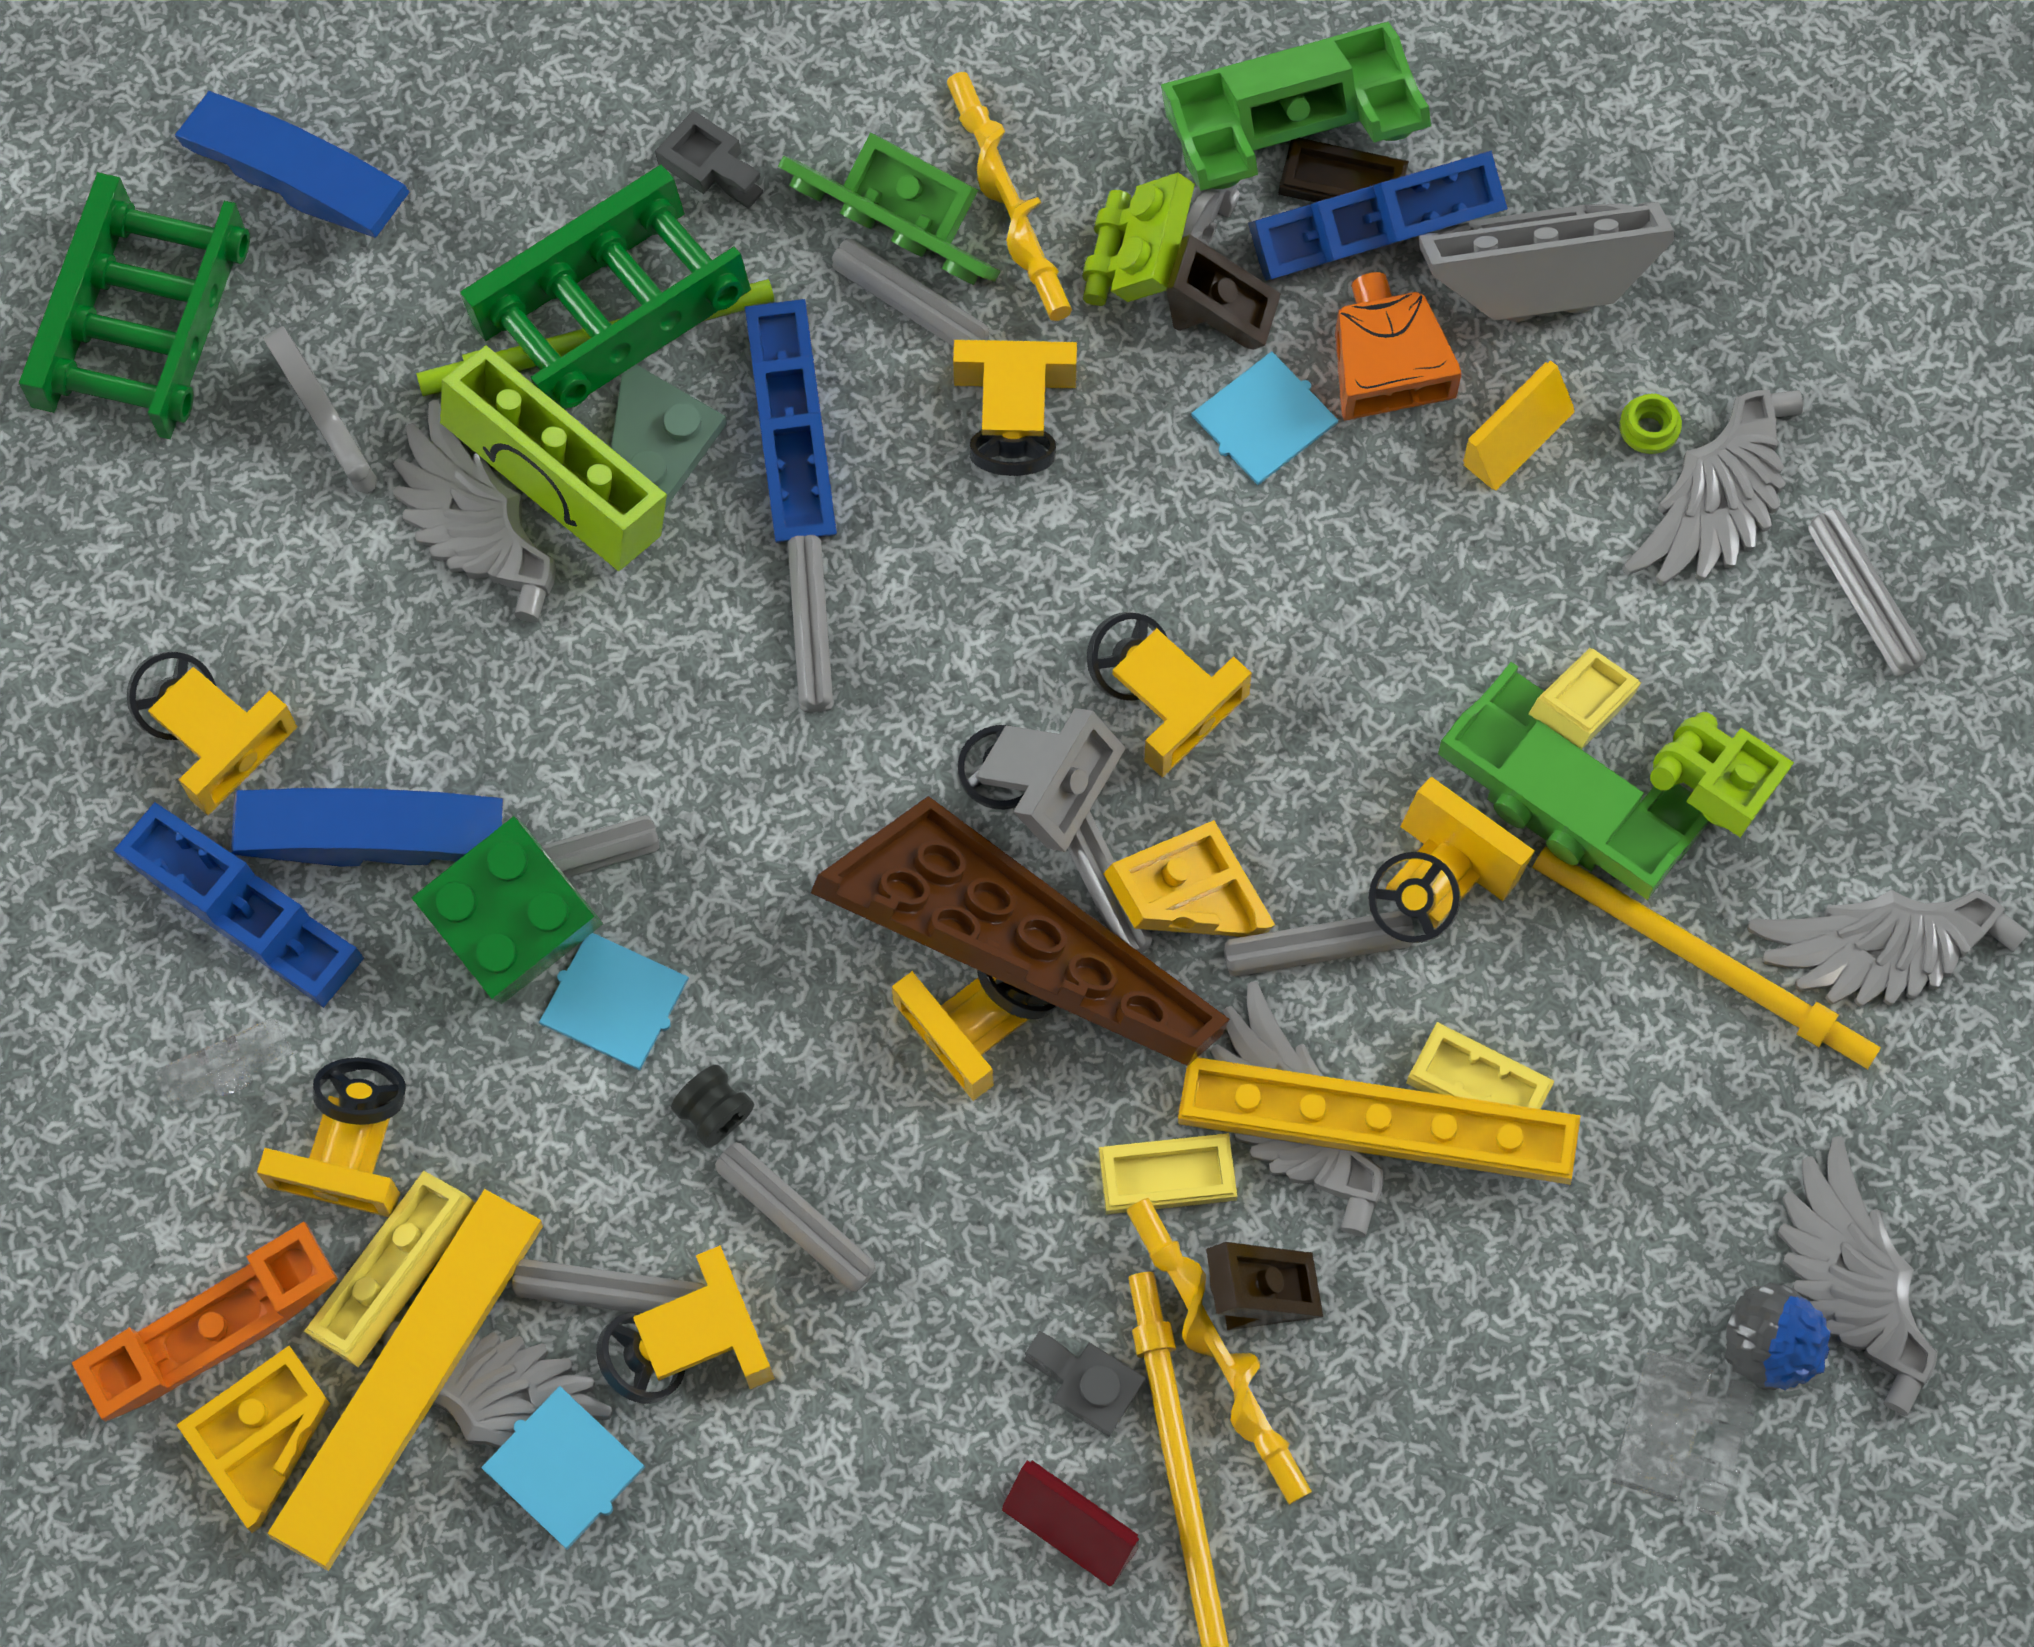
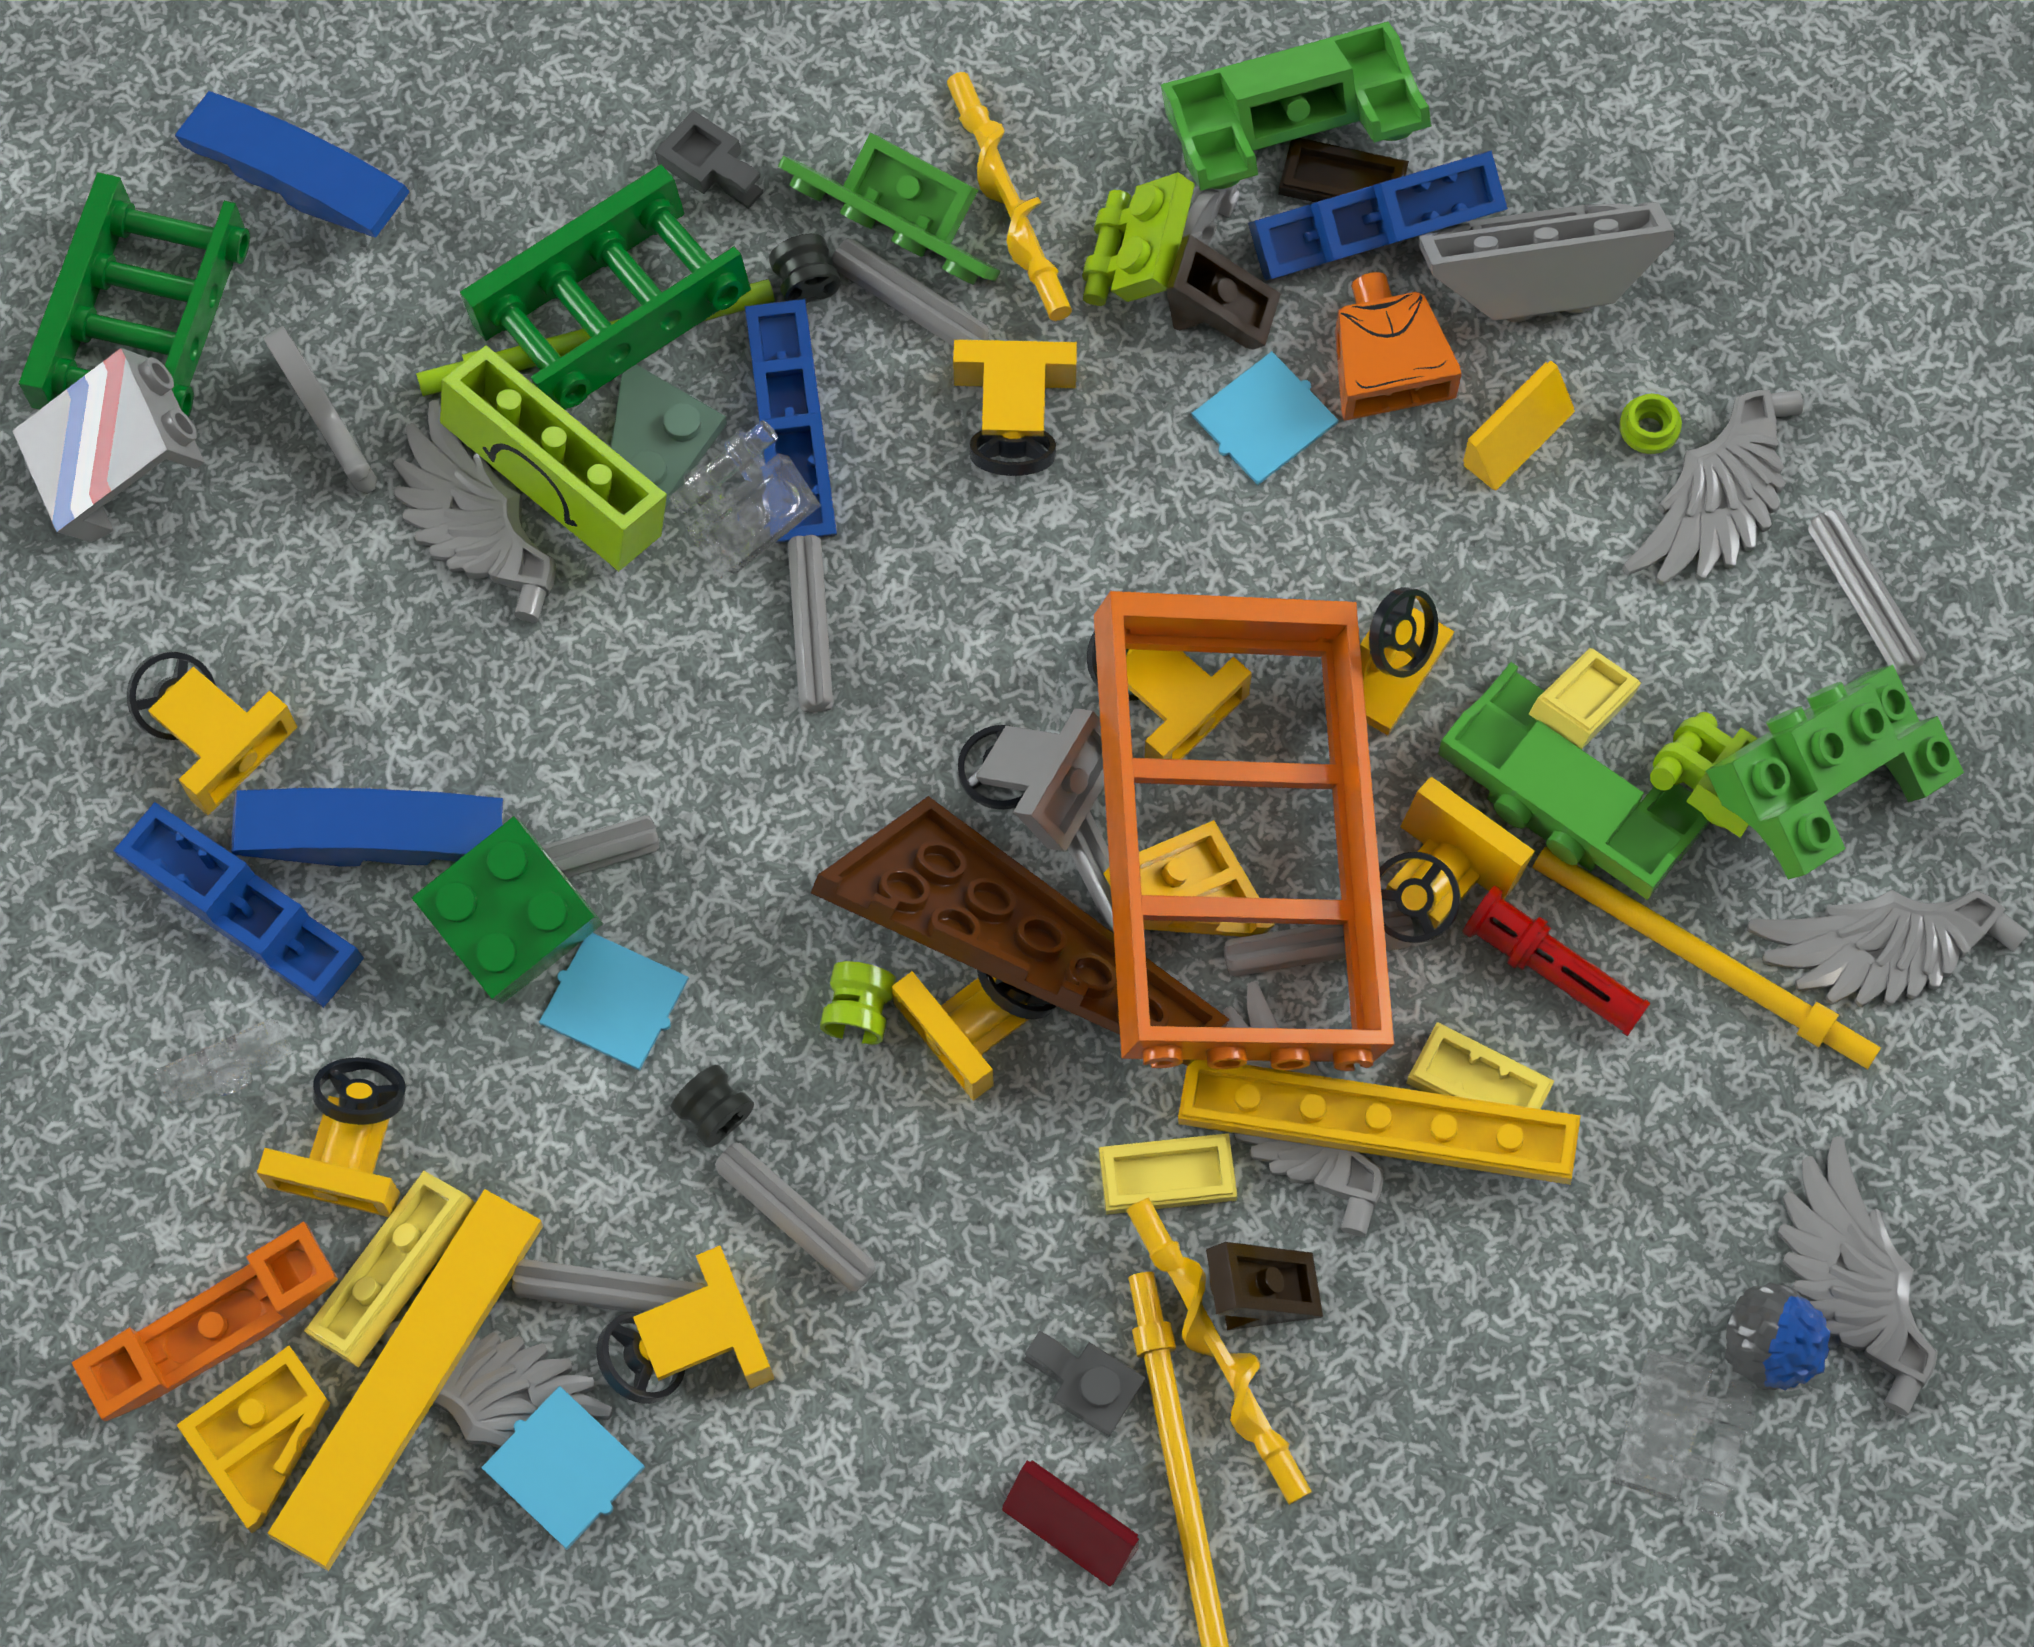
none -> panel [12,348,205,542]
none -> clear plate [670,420,821,579]
none -> pearl dark grey wheel [769,233,841,304]
none -> lime wheel [820,961,897,1045]
none -> orange window [1094,591,1394,1071]
none -> piece [1360,587,1455,736]
none -> red pin [1462,885,1651,1036]
none -> bright green bracket [1706,664,1964,880]

